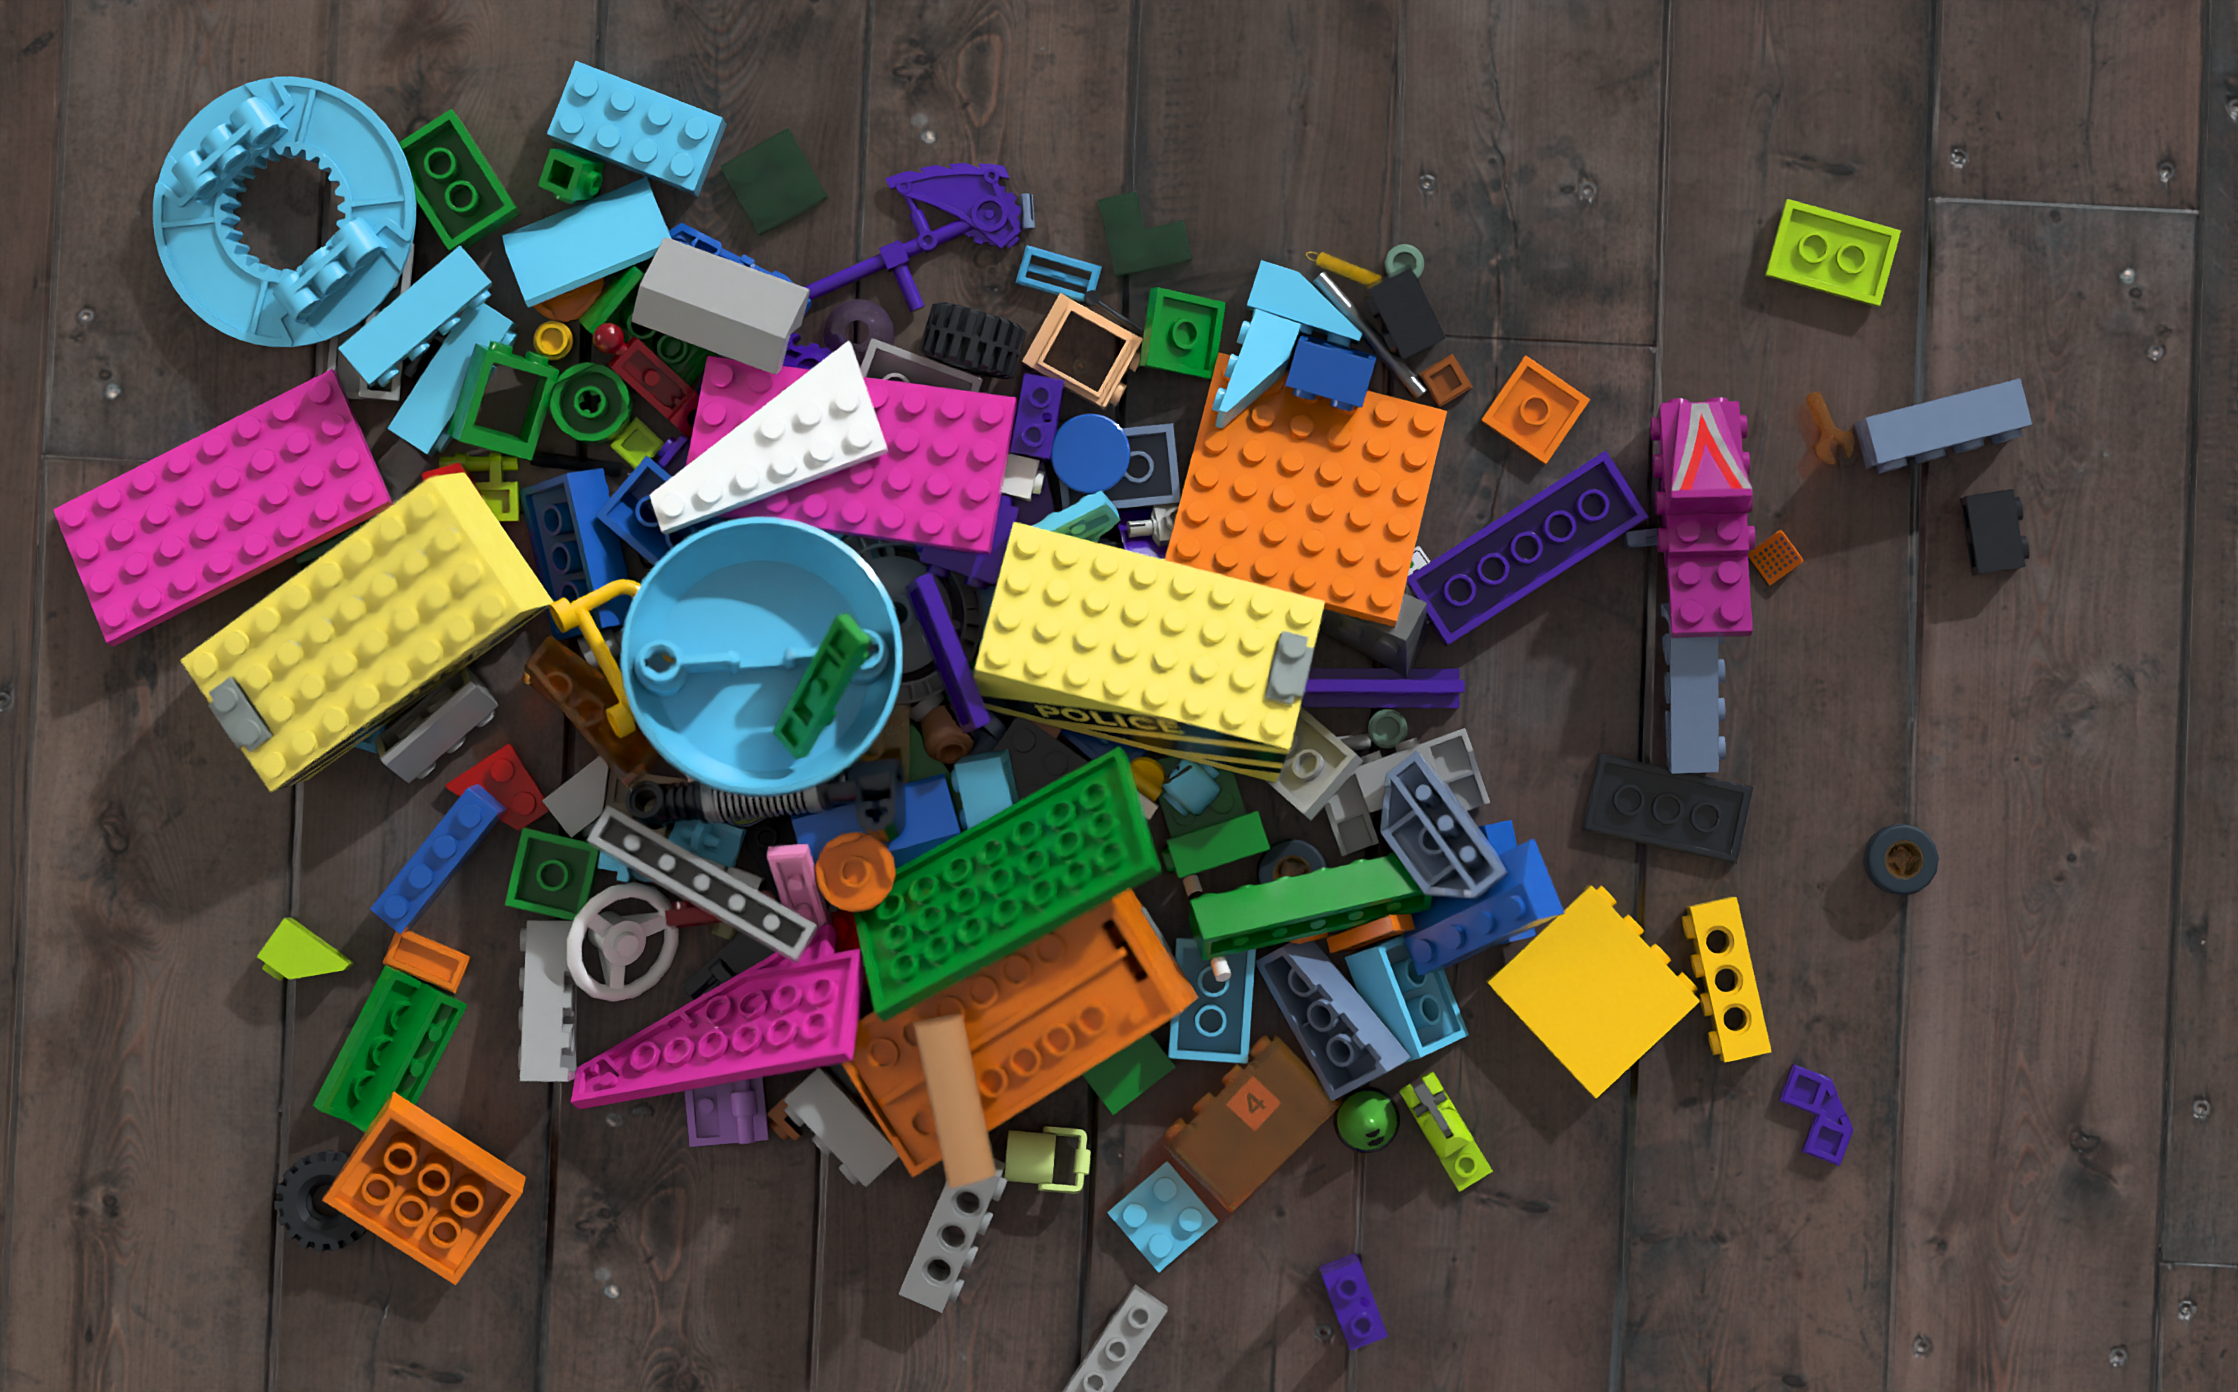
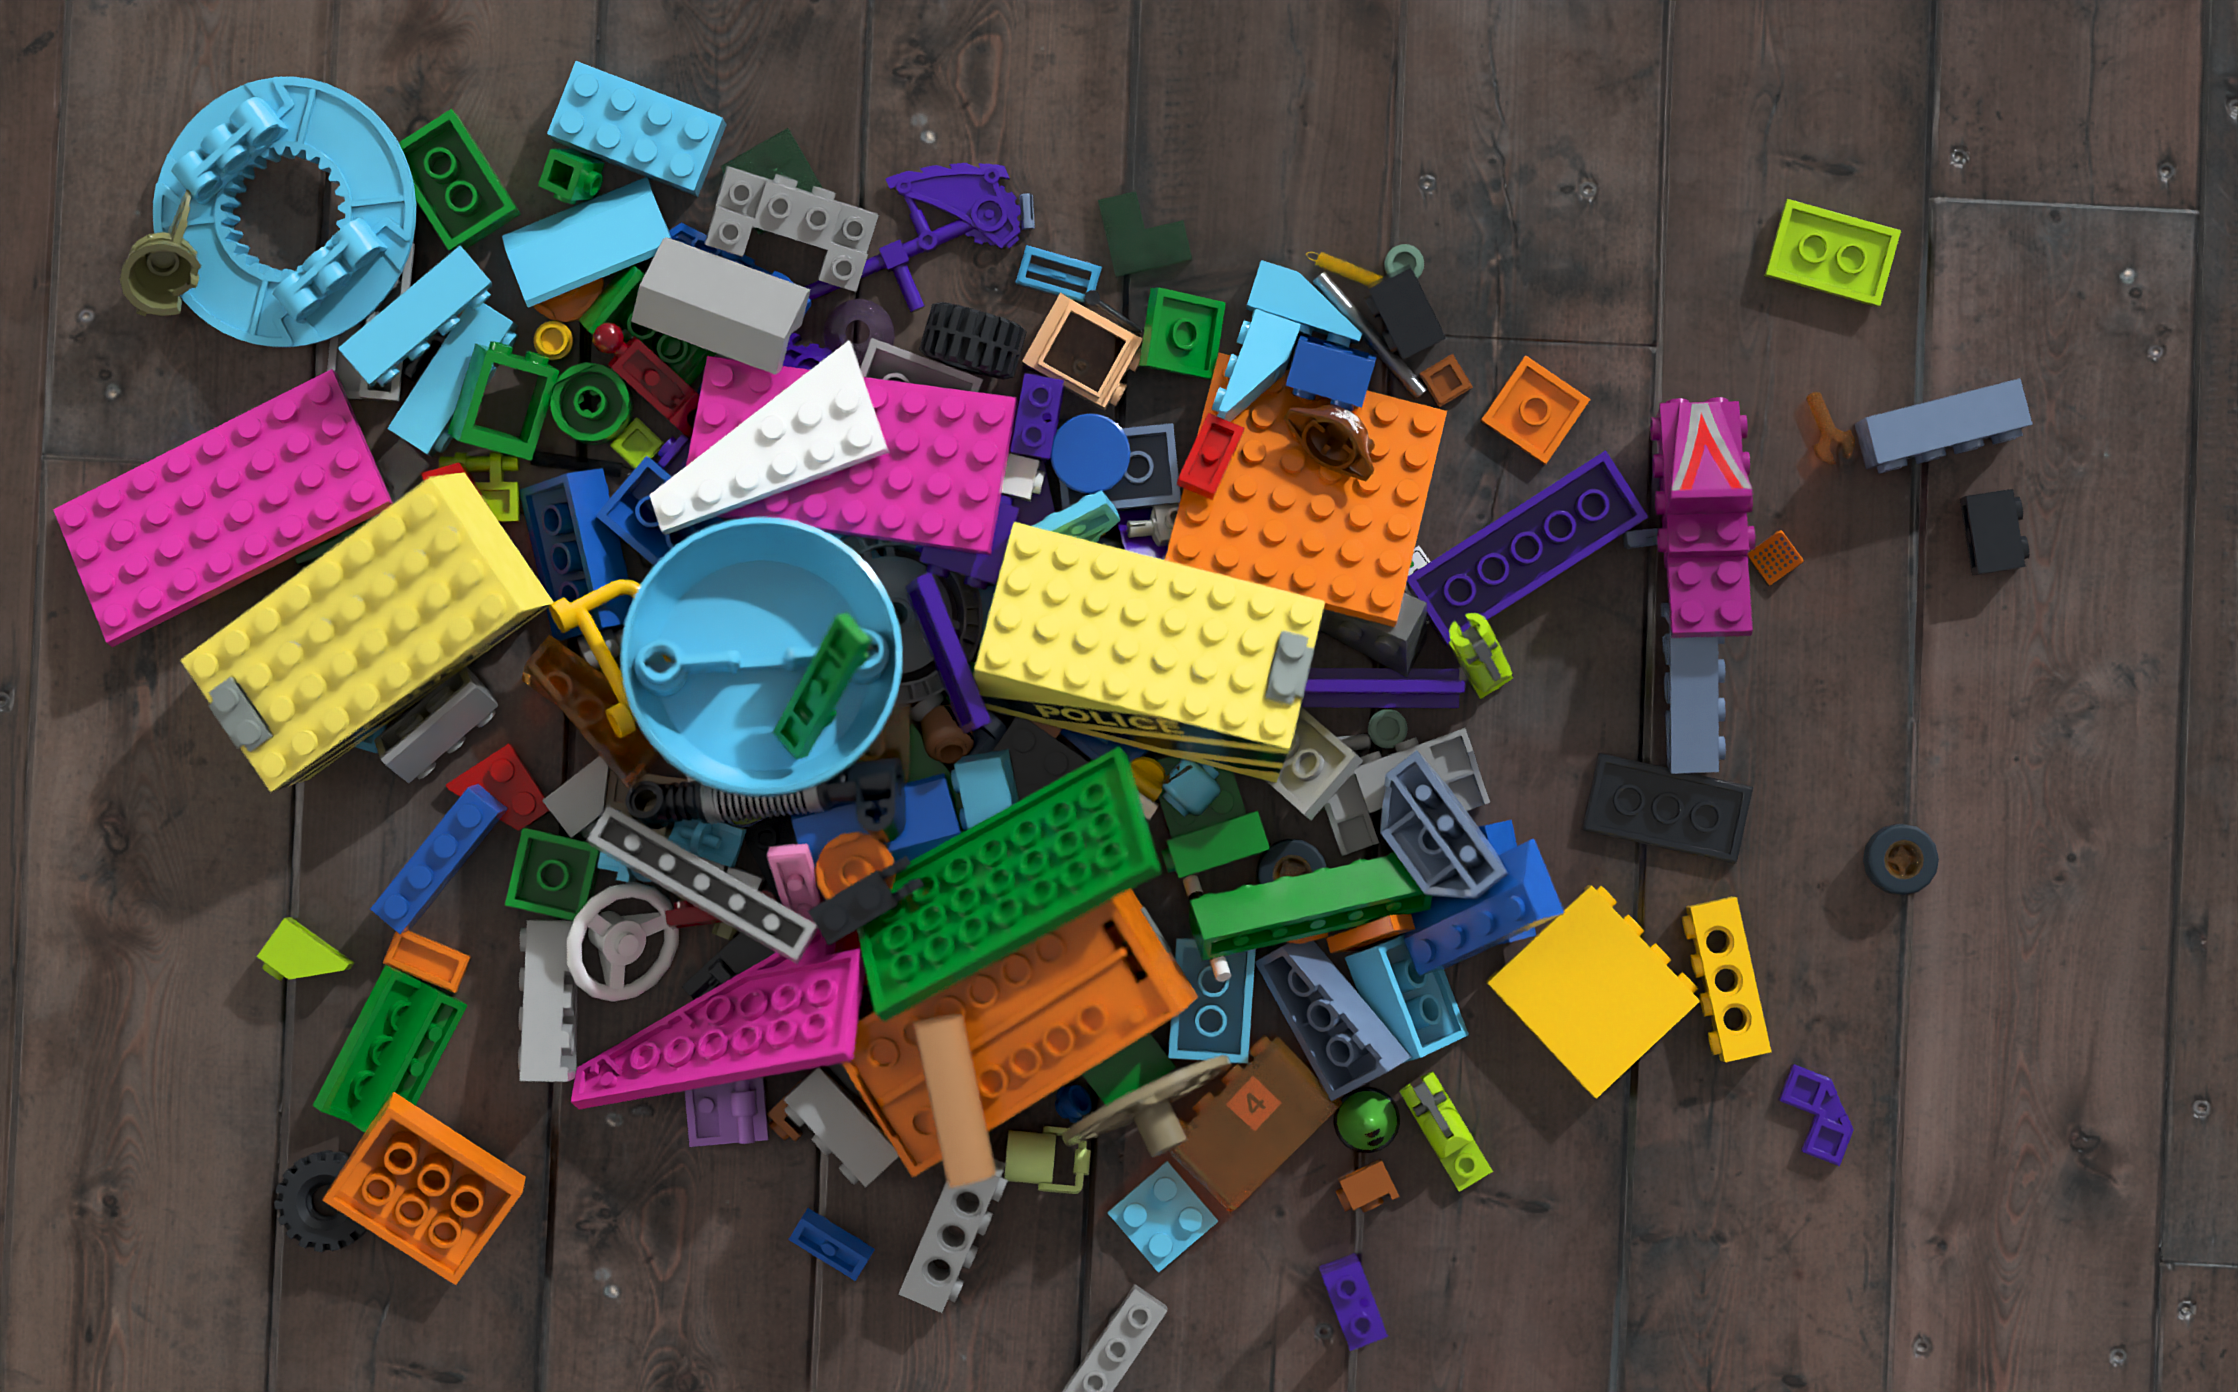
none -> olive helmet [120,190,201,316]
none -> light grey bracket [705,166,879,292]
none -> blue plate [788,1208,875,1281]
none -> black hinge [808,856,924,946]
none -> blue plate [1055,1085,1091,1123]
none -> dark tan wheel [1062,1055,1232,1157]
none -> red plate [1176,413,1245,500]
none -> reddish brown hat [1284,404,1375,481]
none -> dark orange brick [1335,1158,1399,1212]
none -> lime plate [1449,613,1513,699]

